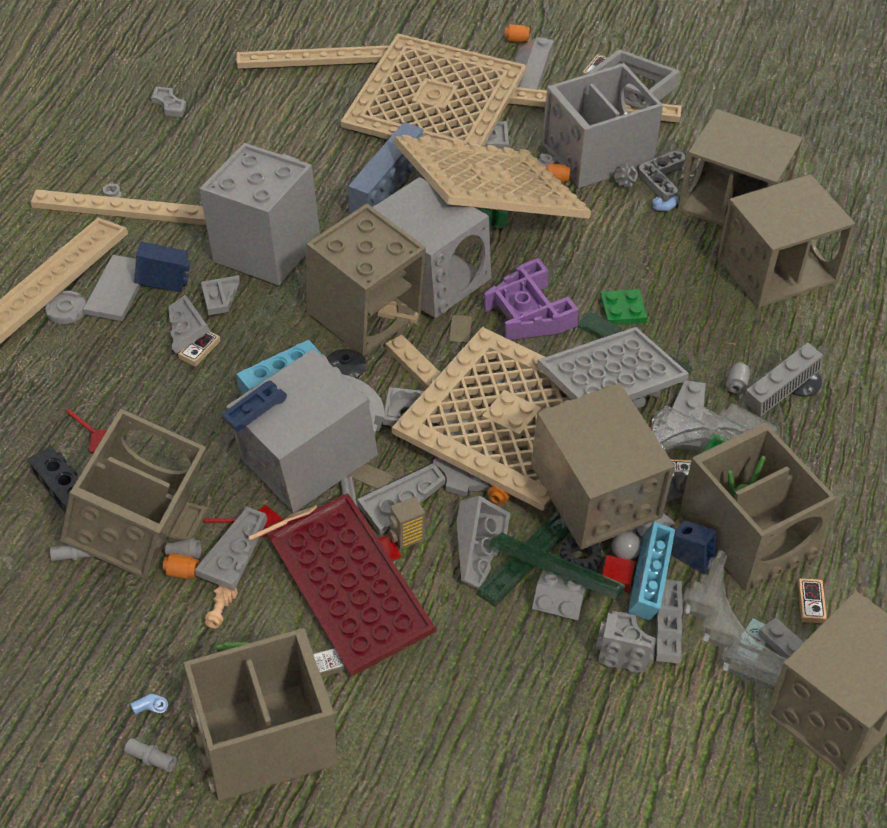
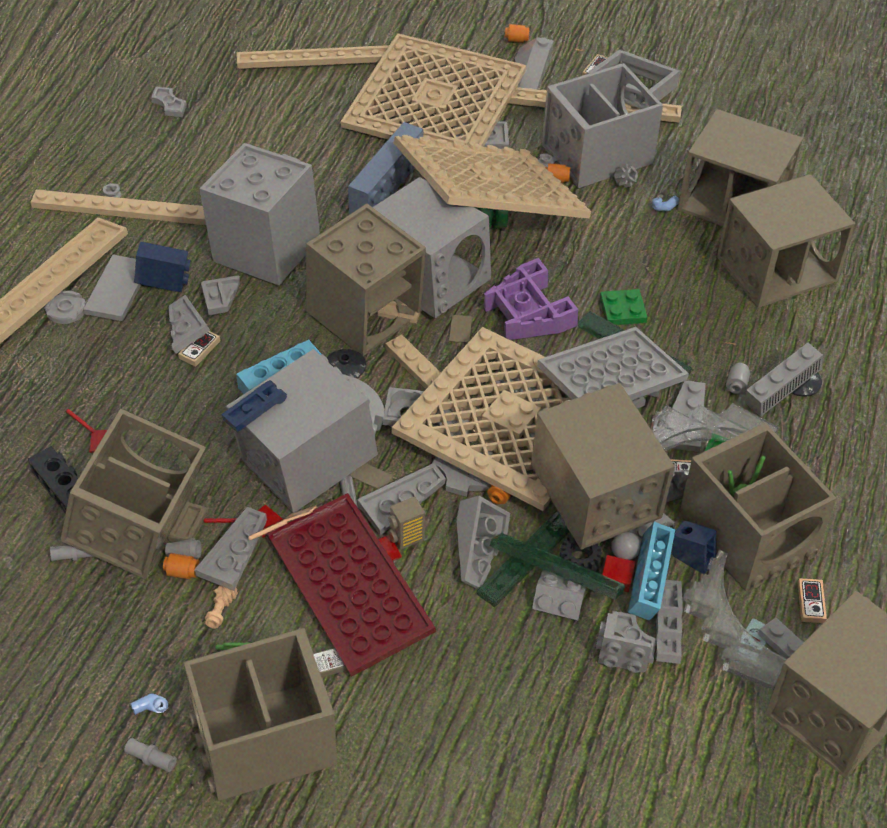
light grey beam [638,151,685,201] -> none

